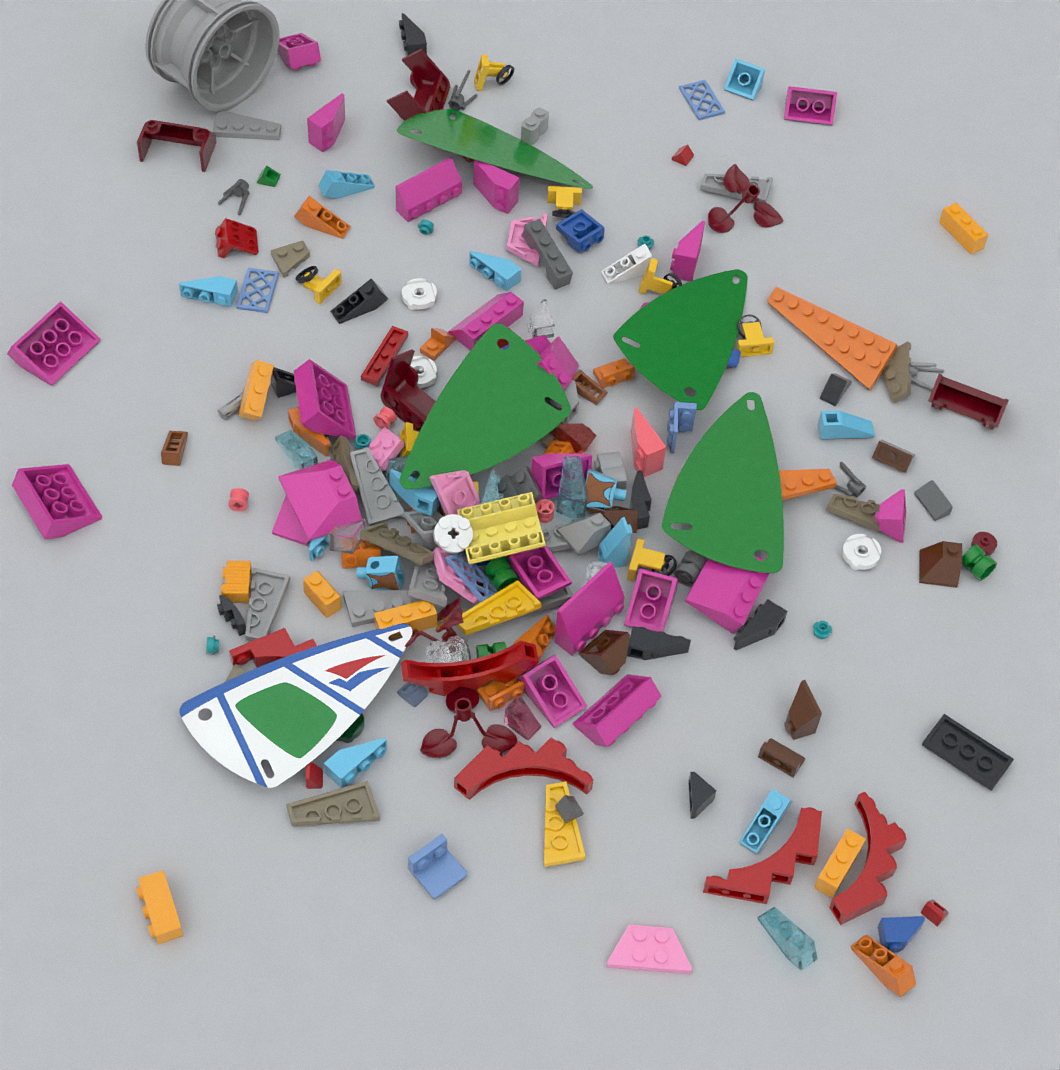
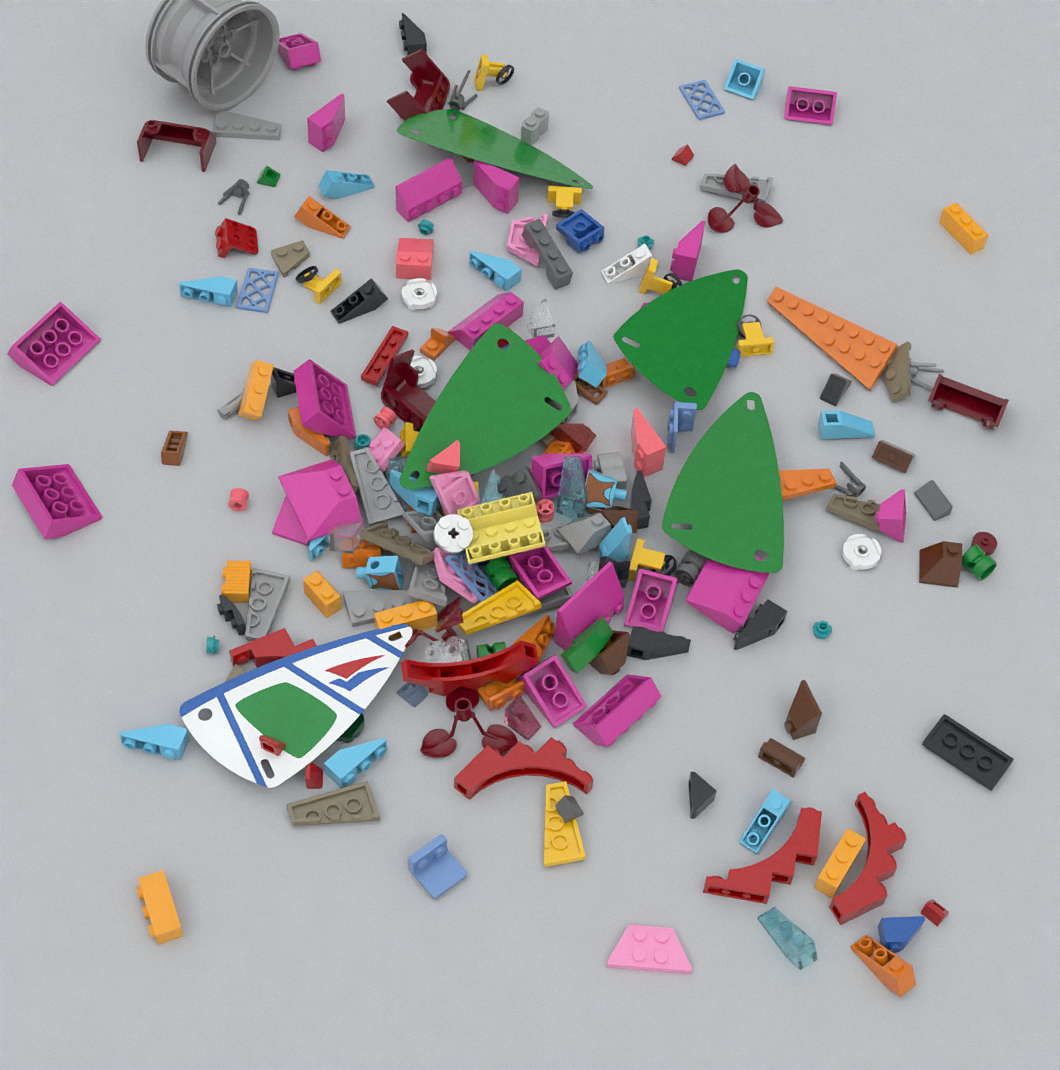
clear light blue slope [275,430,318,470] -> none
none -> medium azure slope [119,724,189,760]
none -> red slope [259,735,286,756]
none -> coral slope [396,238,434,280]
none -> coral slope [426,440,460,474]
none -> green slope [561,617,613,673]
none -> medium azure slope [577,340,607,388]
none -> black slope [598,556,631,588]

